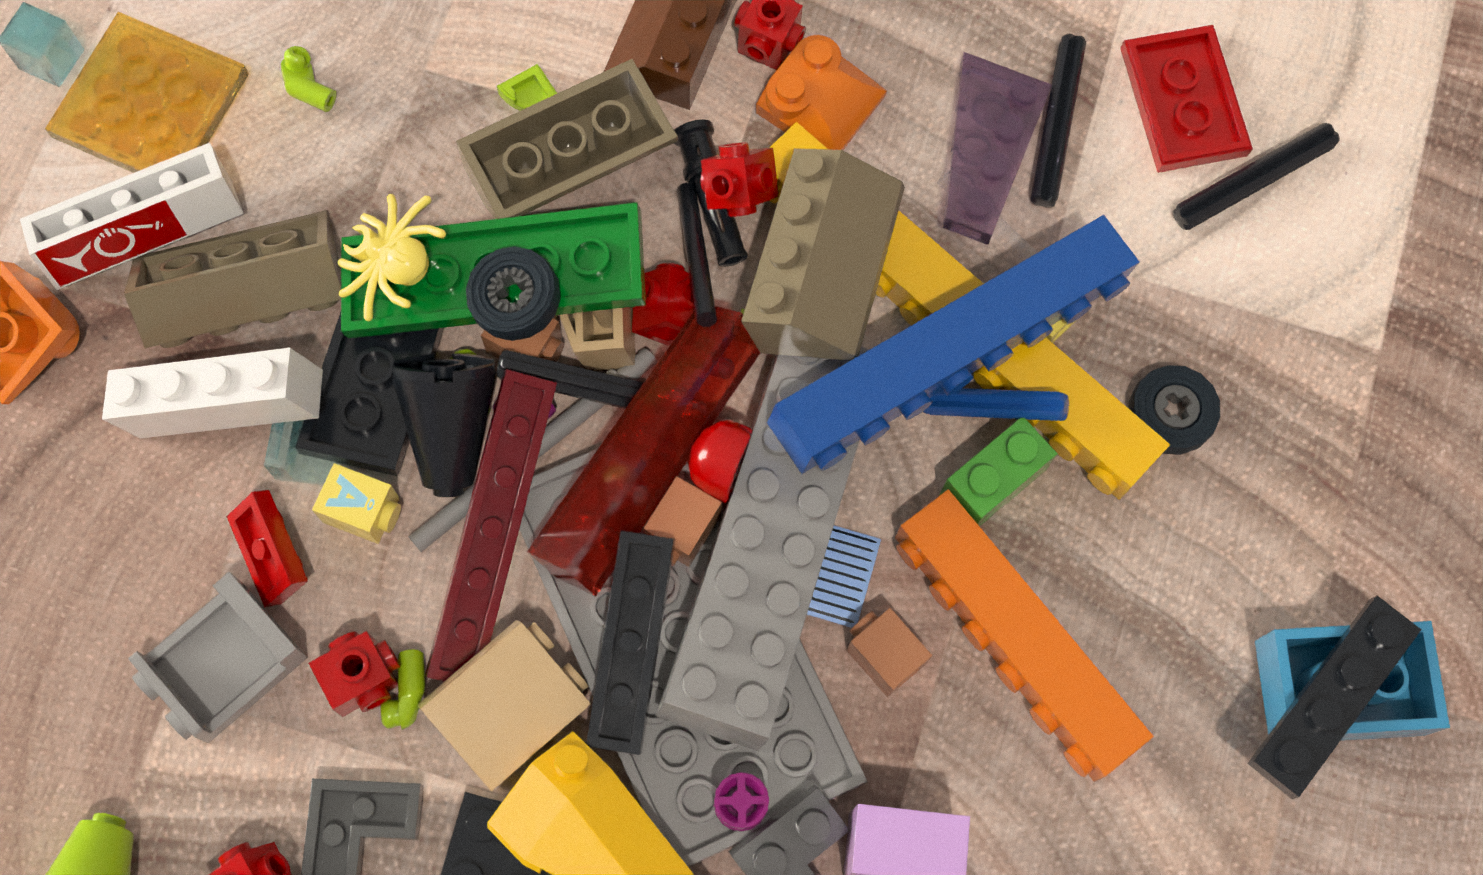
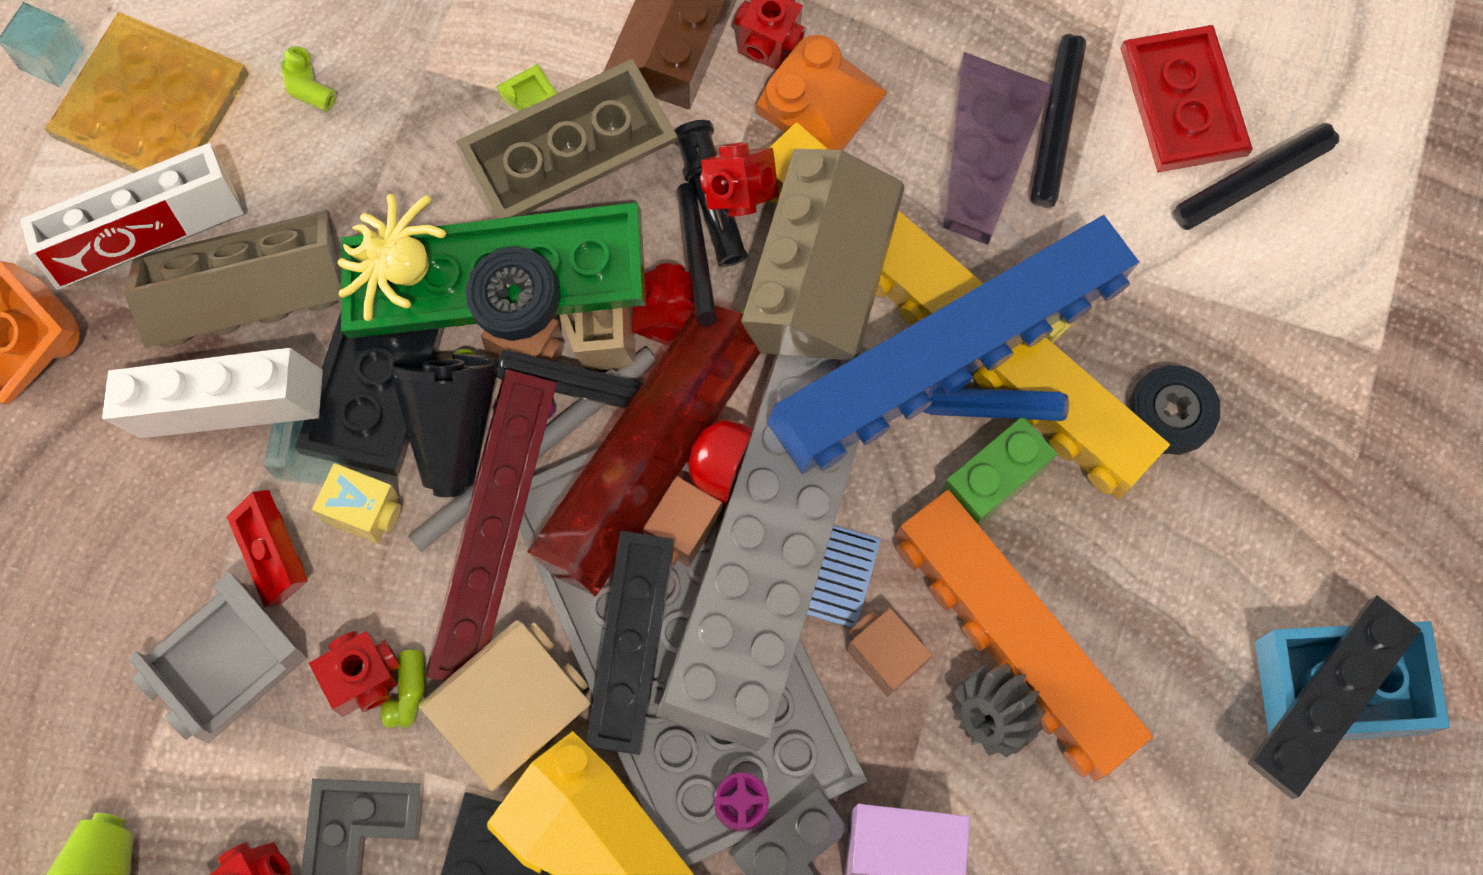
none -> dark grey gear [952,663,1046,758]

